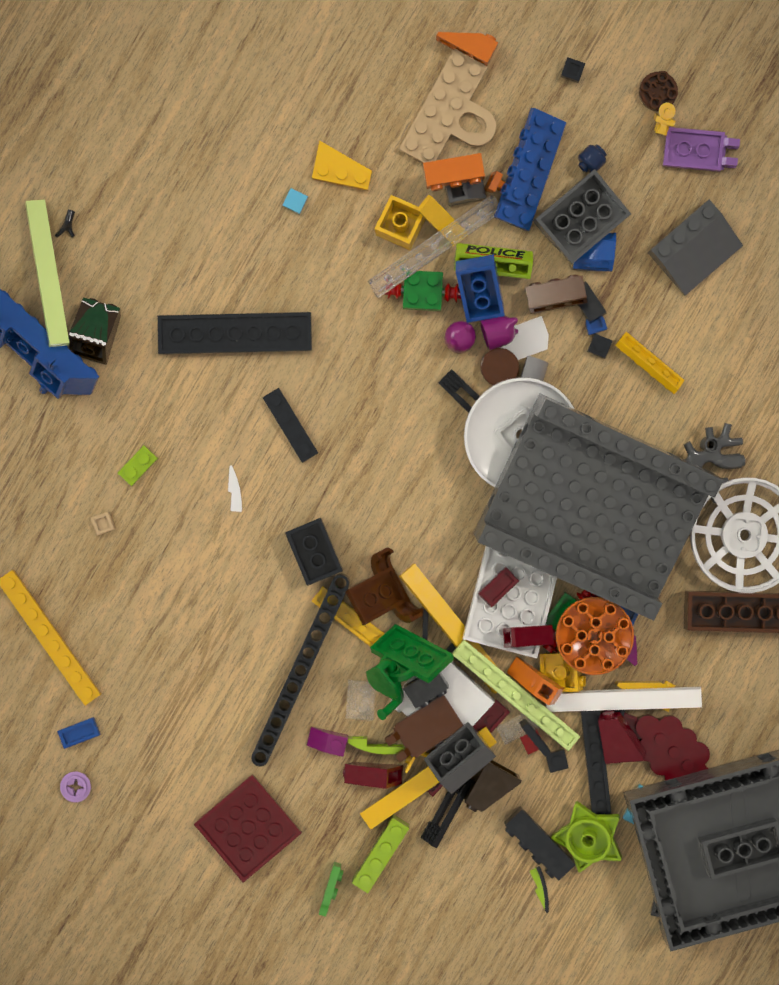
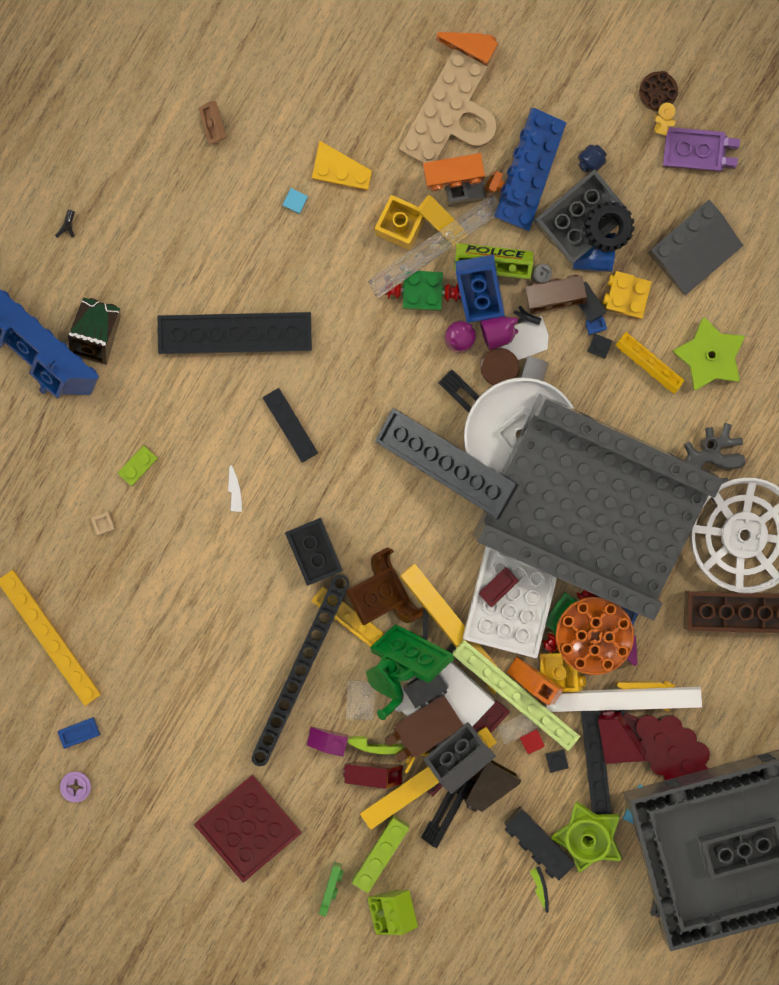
yellowish green tile [25,200,69,347] -> none
dark red slope [503,625,556,648] -> none
black tile [519,719,550,757] -> none
black plate [561,57,585,83] -> none
none -> medium nougat plate [199,101,226,145]
none -> lime slope [367,890,418,935]
none -> black plate [375,408,519,519]
none -> black bar [514,306,542,325]
none -> light grey tile [531,264,552,283]
none -> black tyre [583,201,635,252]
none -> yellow plate [603,271,652,319]
none -> lime plate [672,318,745,390]

